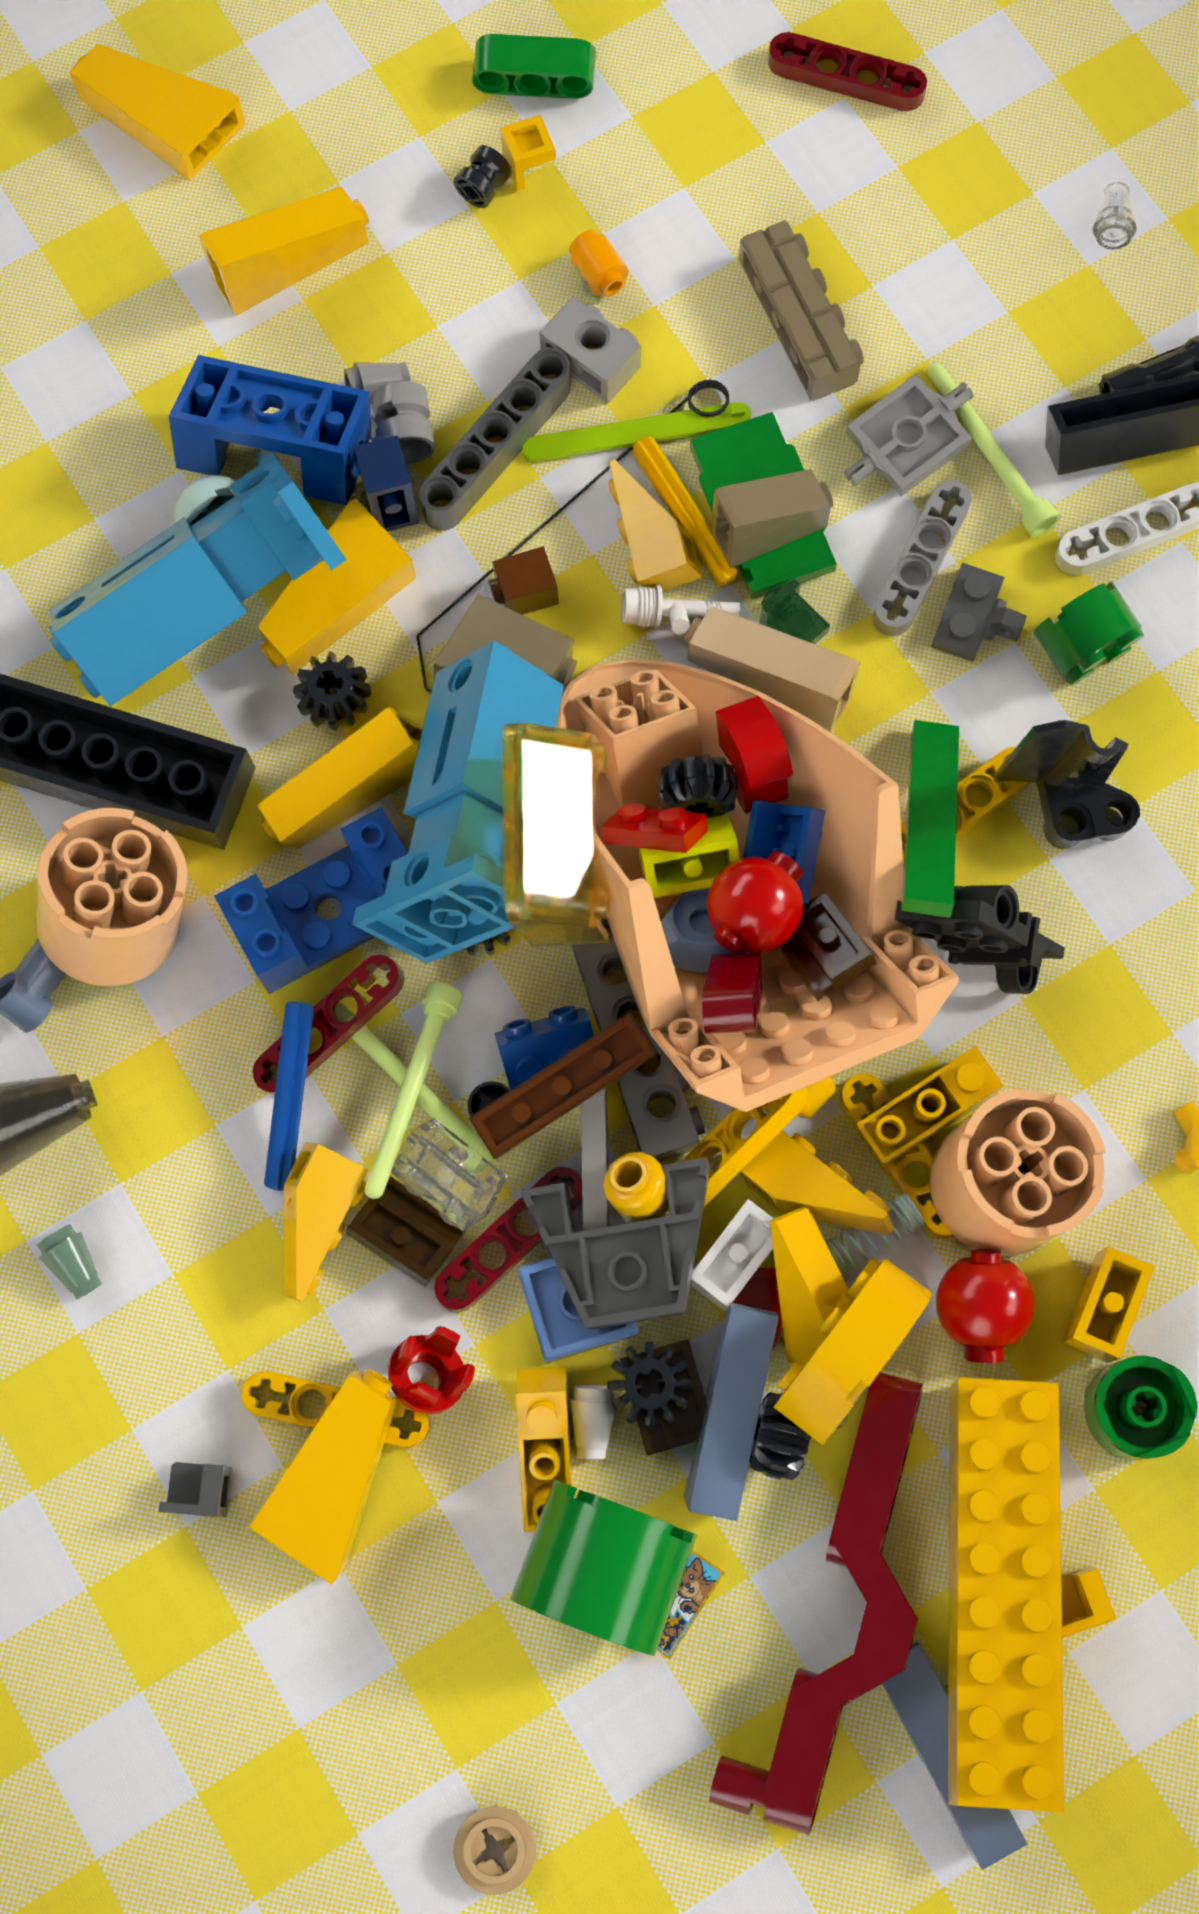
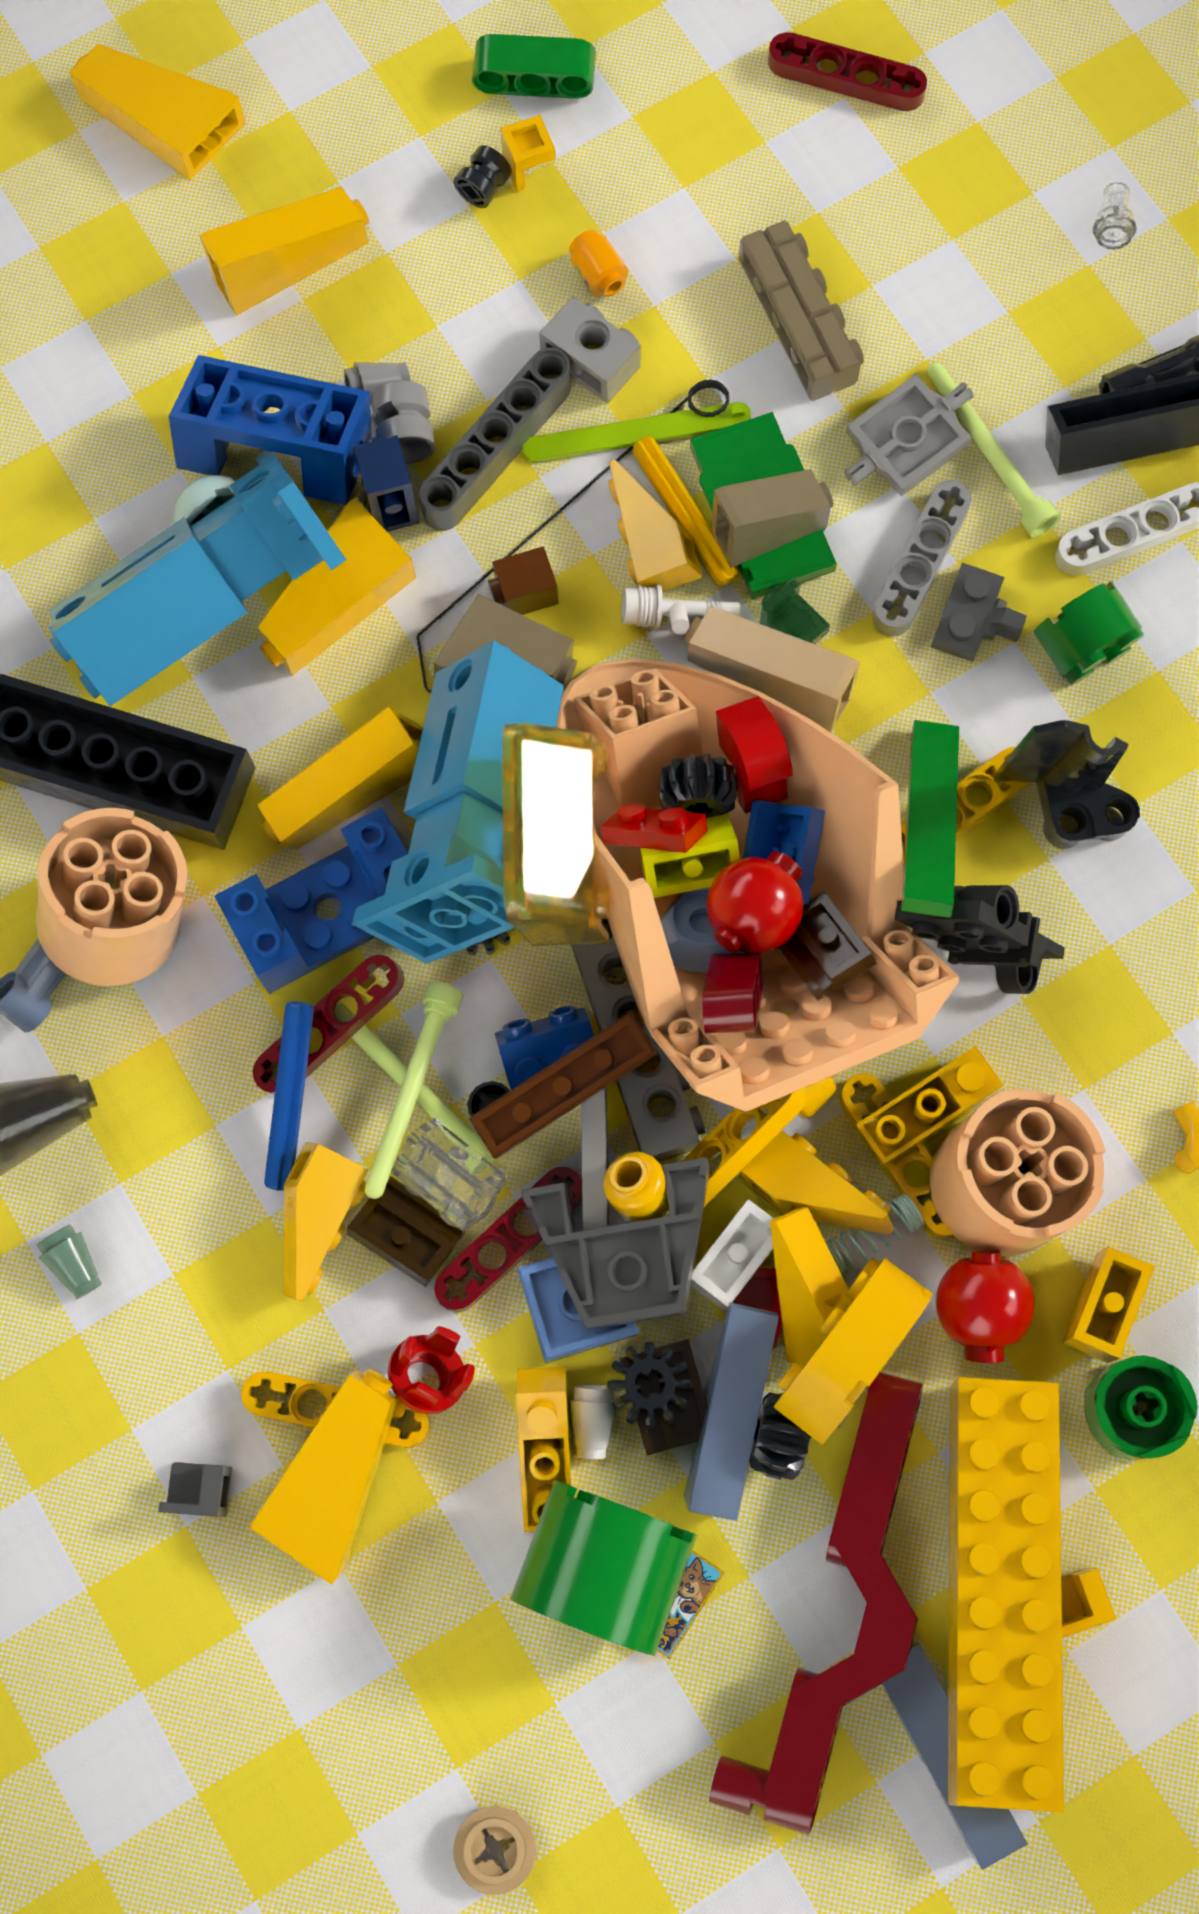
black gear [293,651,372,731] -> none

